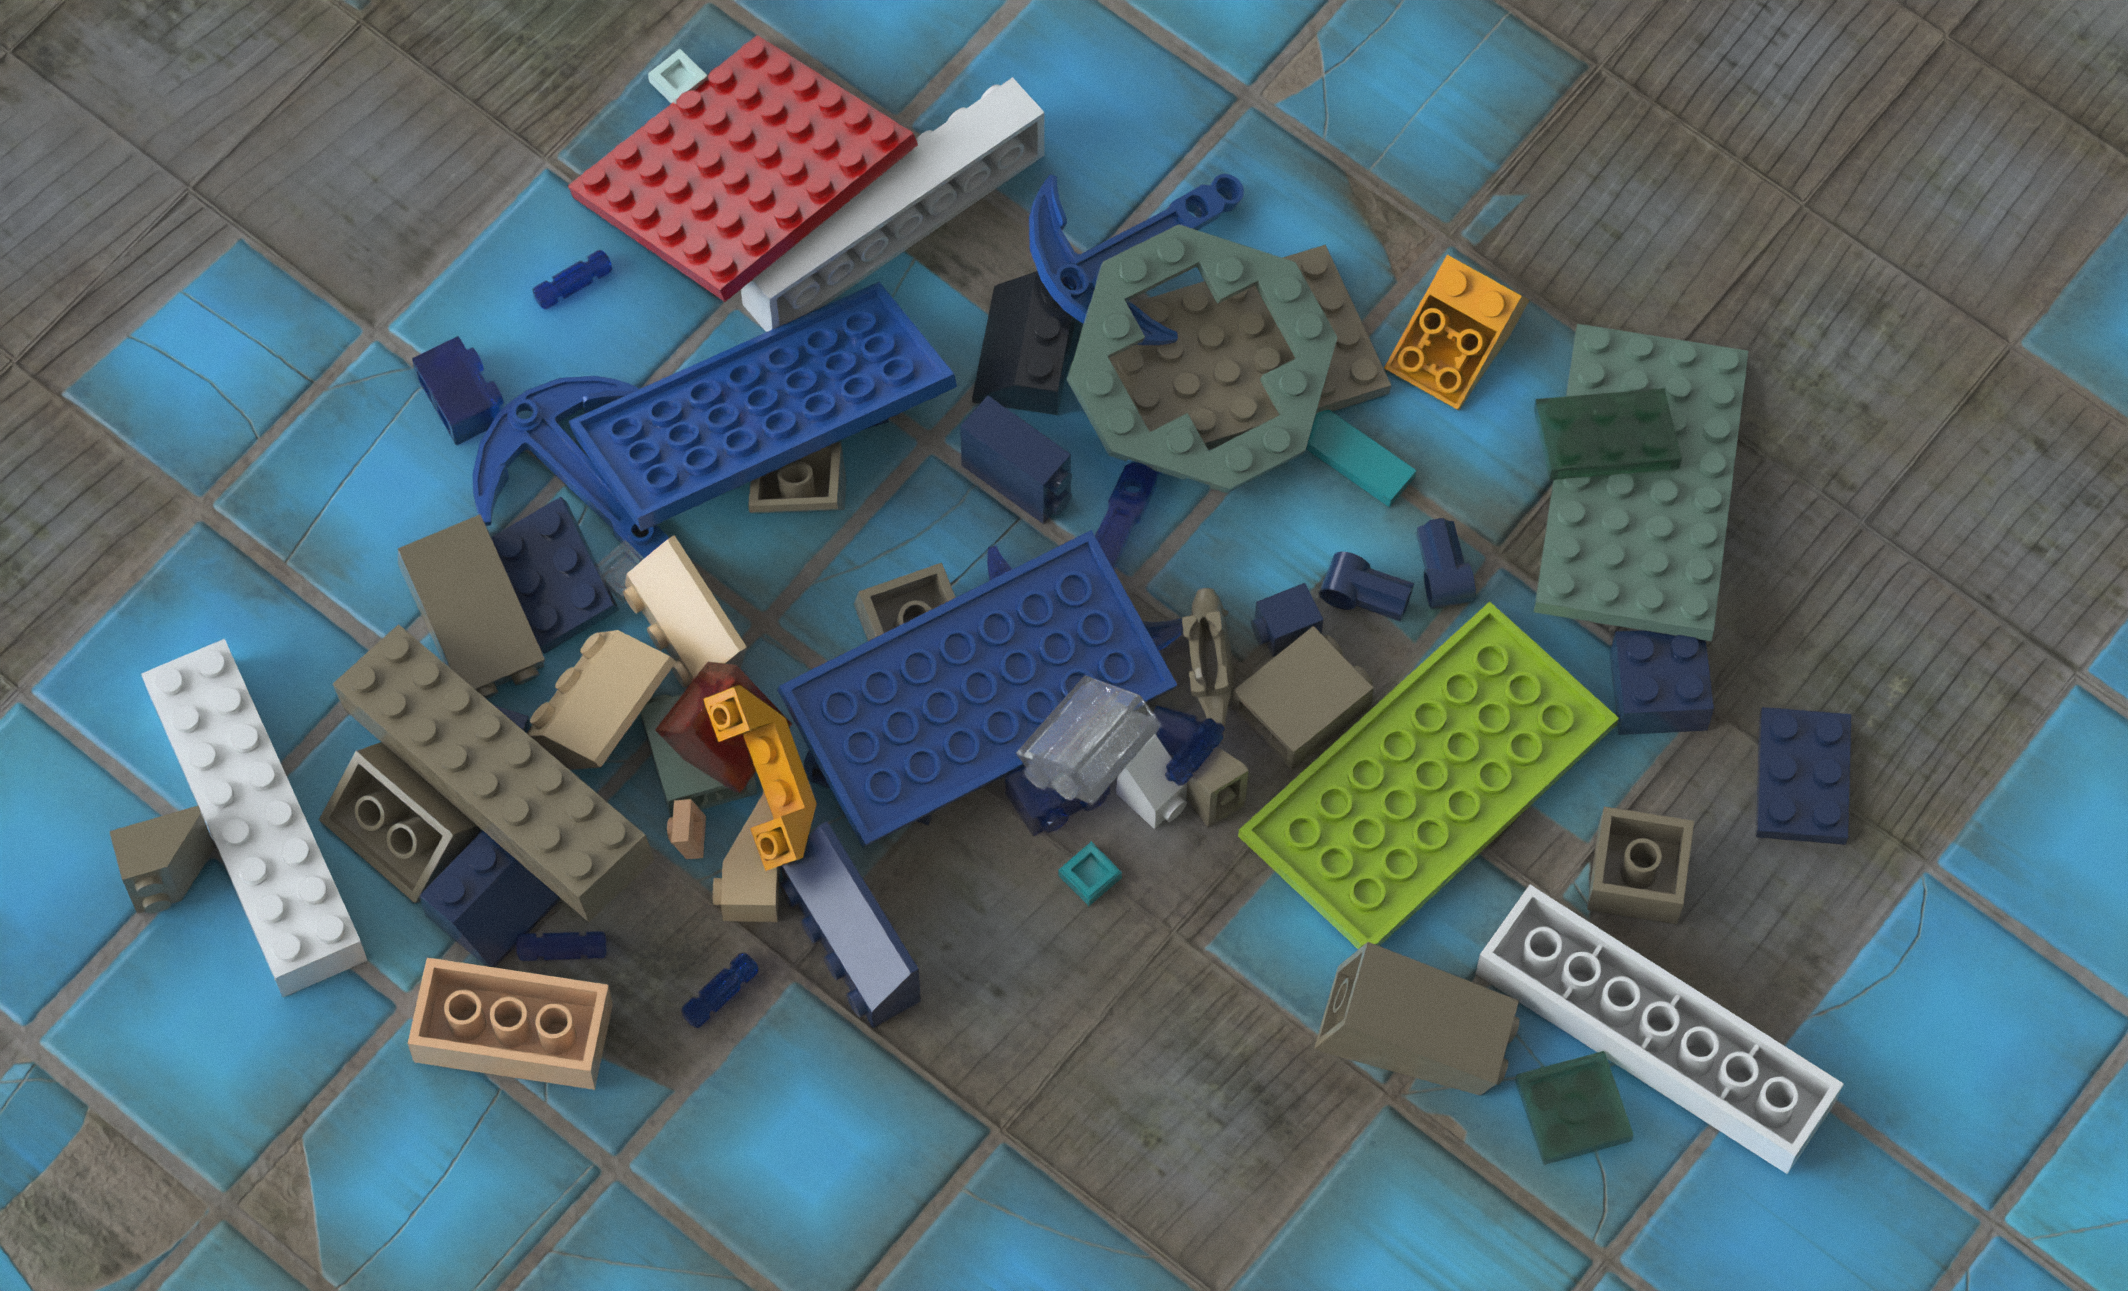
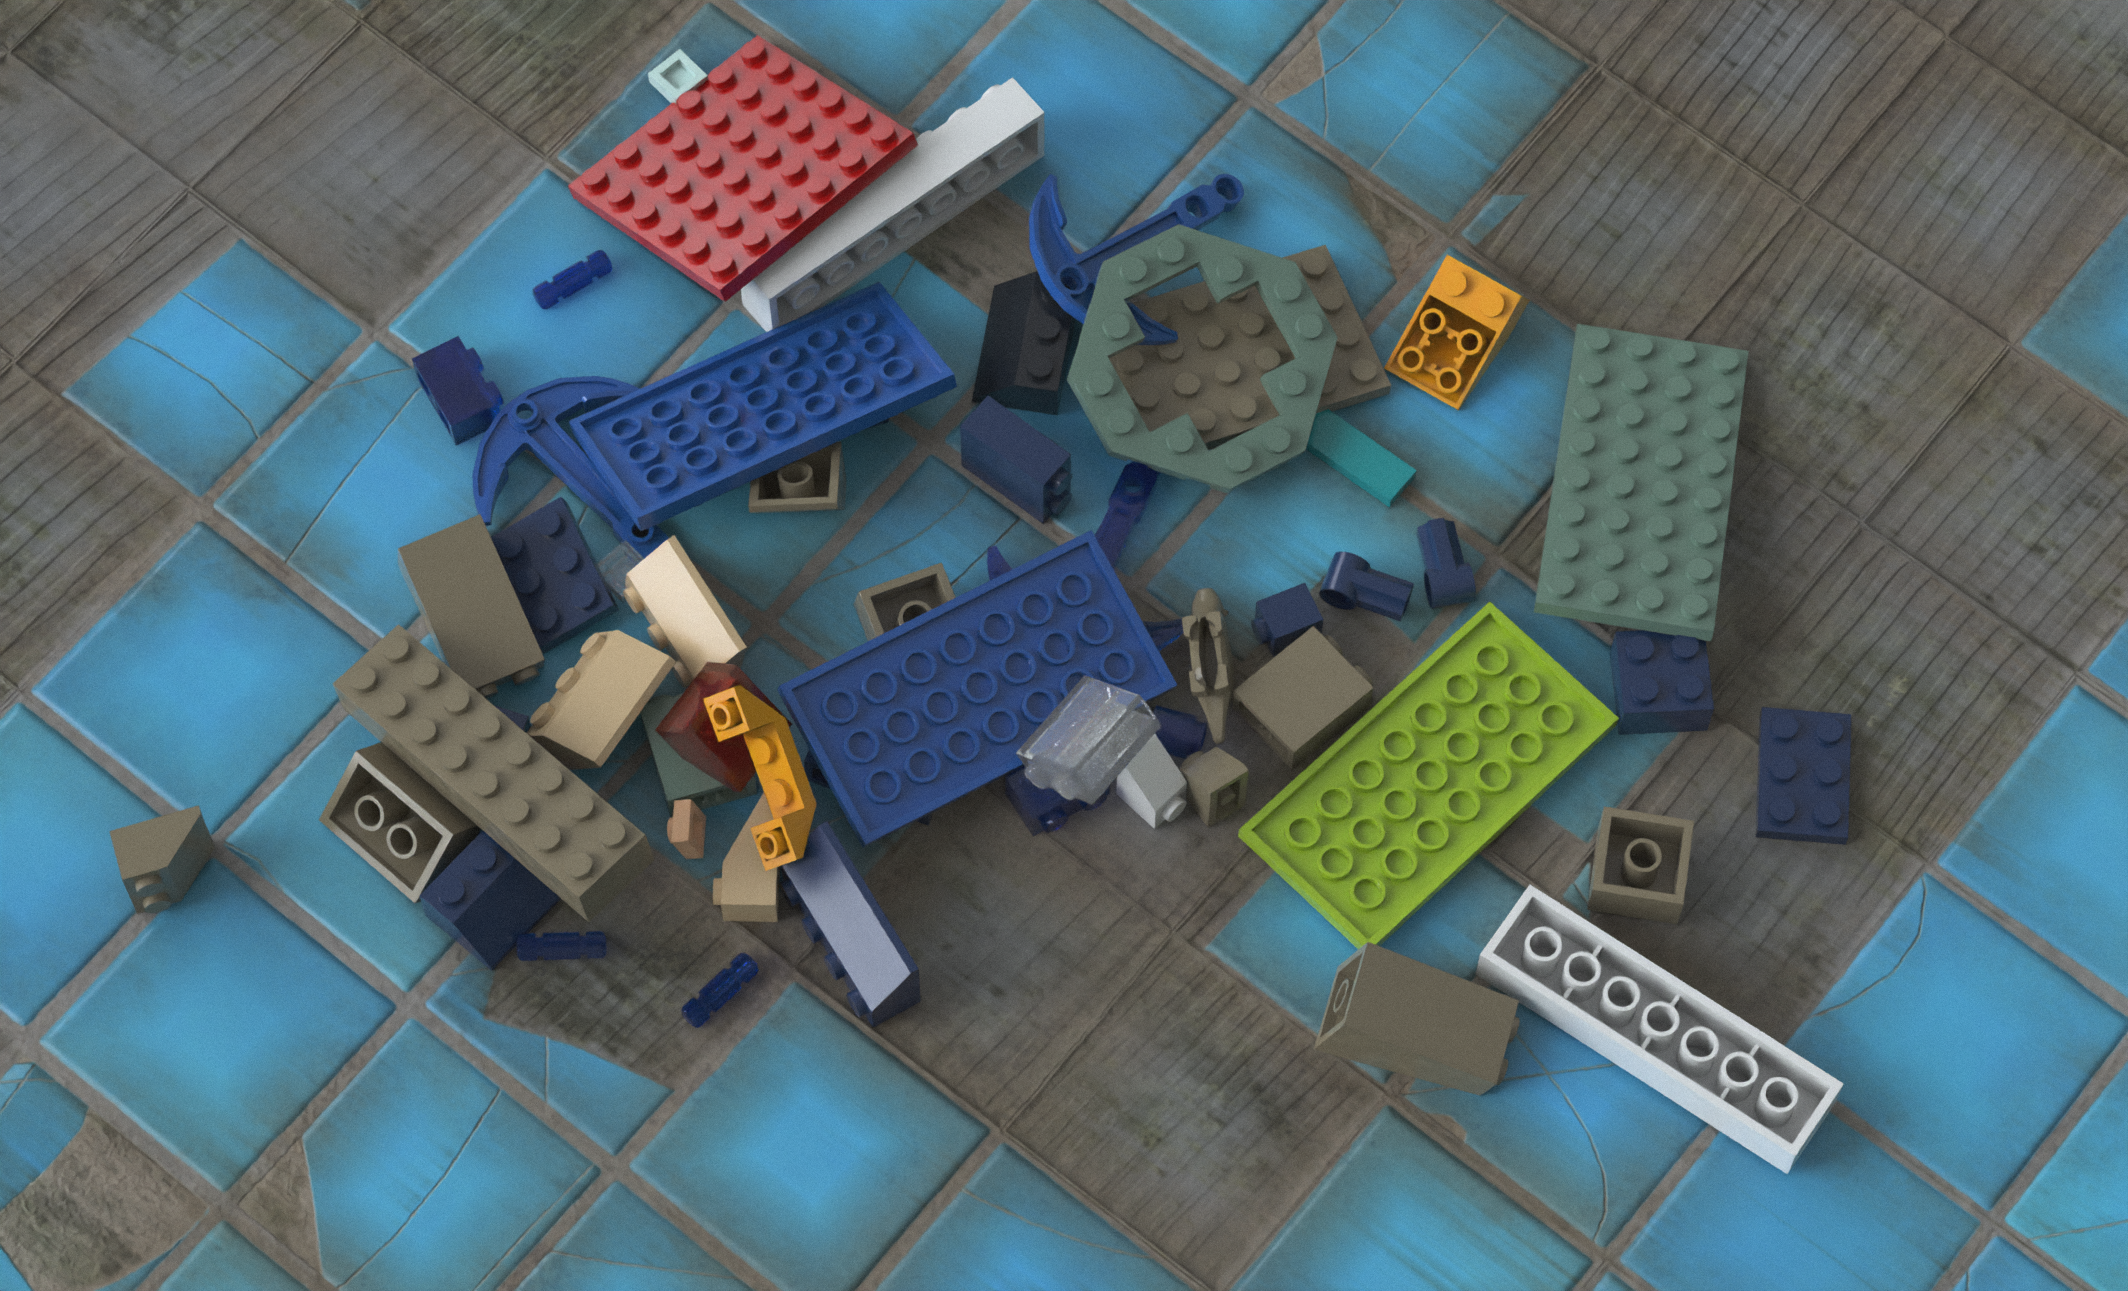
white brick [141,639,367,997] -> none
light nougat brick [407,957,613,1090] -> none
teal tile [1058,841,1122,906] -> none
clear blue axle [1165,718,1225,786] -> none
clear green plate [1515,1051,1634,1165] -> none
clear green plate [1534,388,1682,480] -> none

